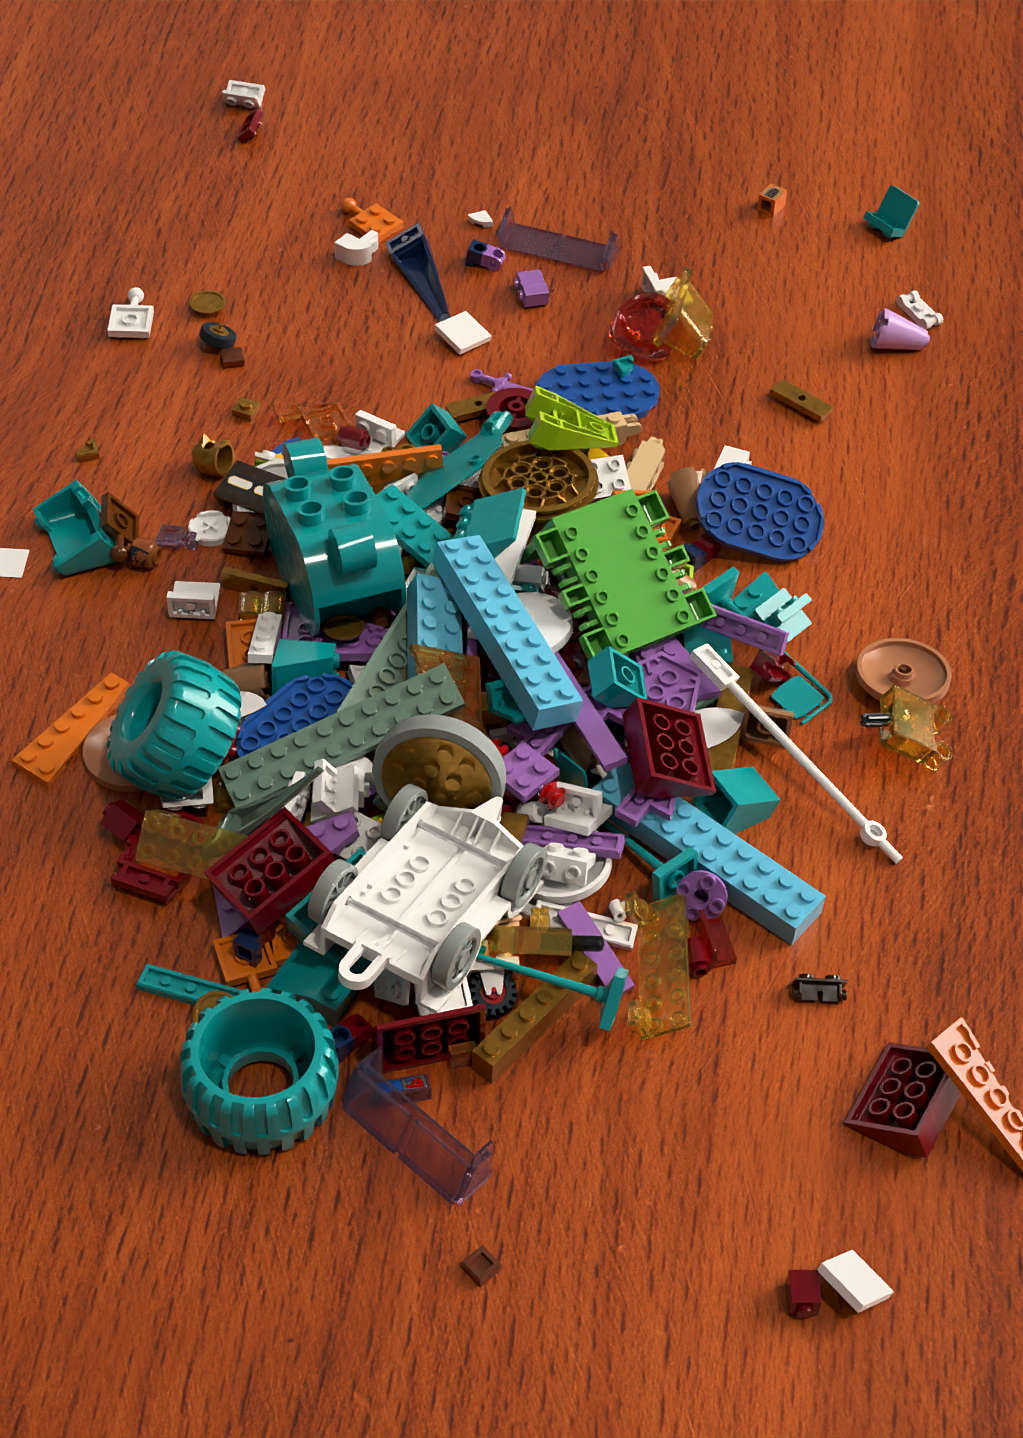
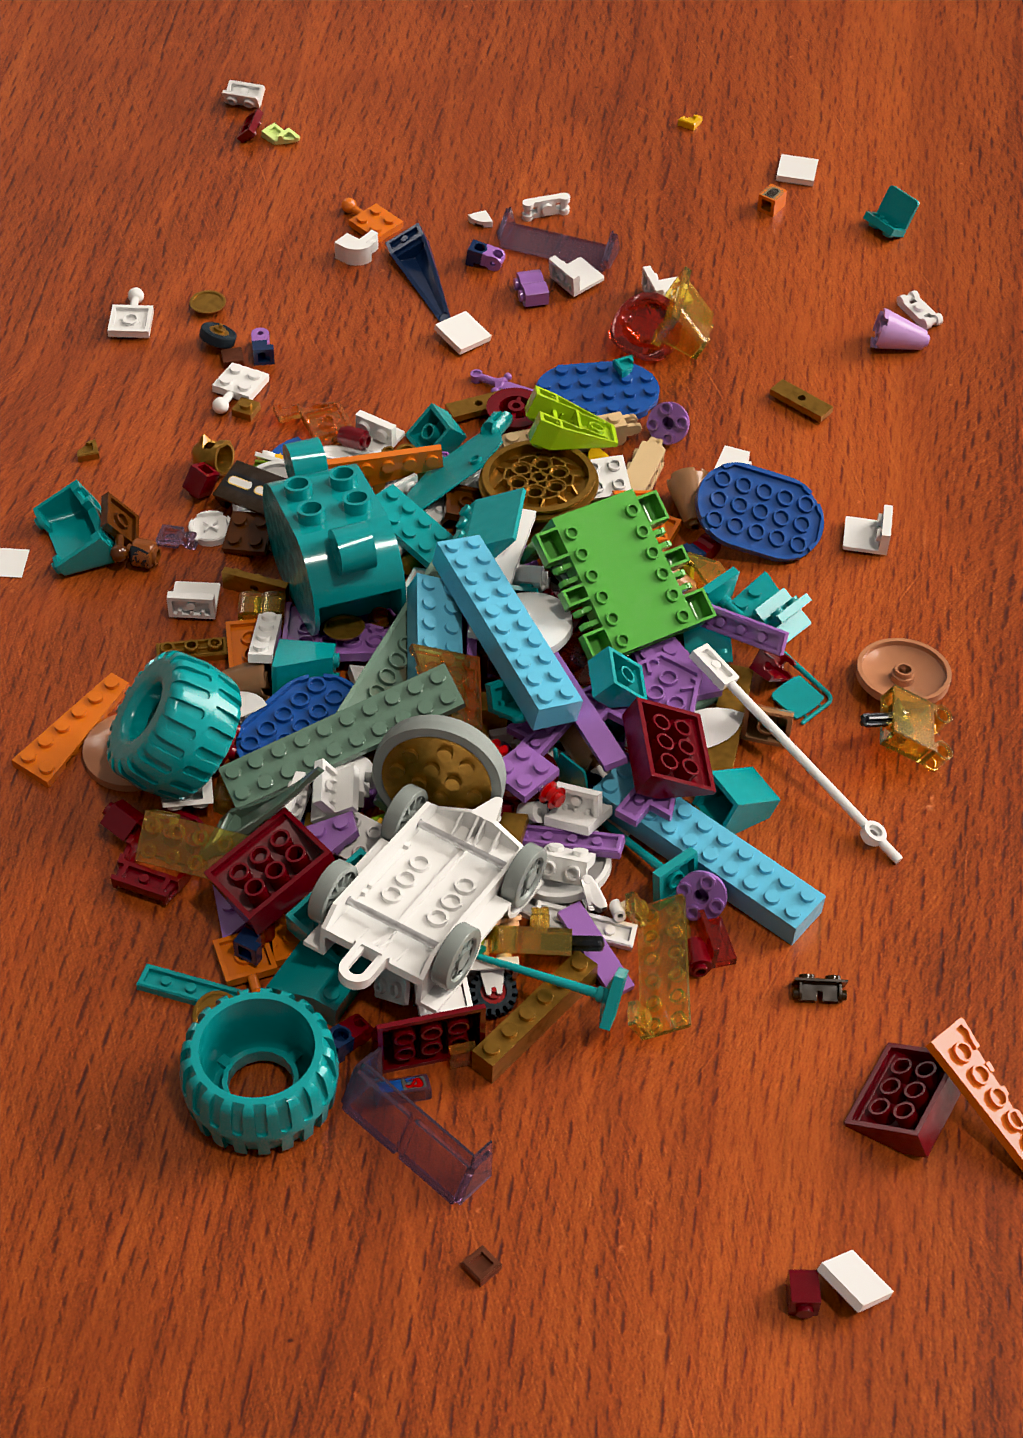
none -> pearl gold tile [156,637,228,661]
none -> dark red brick [182,462,220,499]
none -> white plate [212,363,269,414]
none -> dark blue leg [251,328,275,366]
none -> yellowish green slope [261,123,300,145]
none -> white plate [522,193,570,222]
none -> white bracket [549,255,604,297]
none -> white helmet [581,874,608,914]
none -> medium lavender plate [646,402,690,445]
none -> yellow tile [678,115,702,131]
none -> clear yellow slope [681,552,727,589]
none -> white tile [776,154,818,186]
none -> white bracket [842,505,893,555]

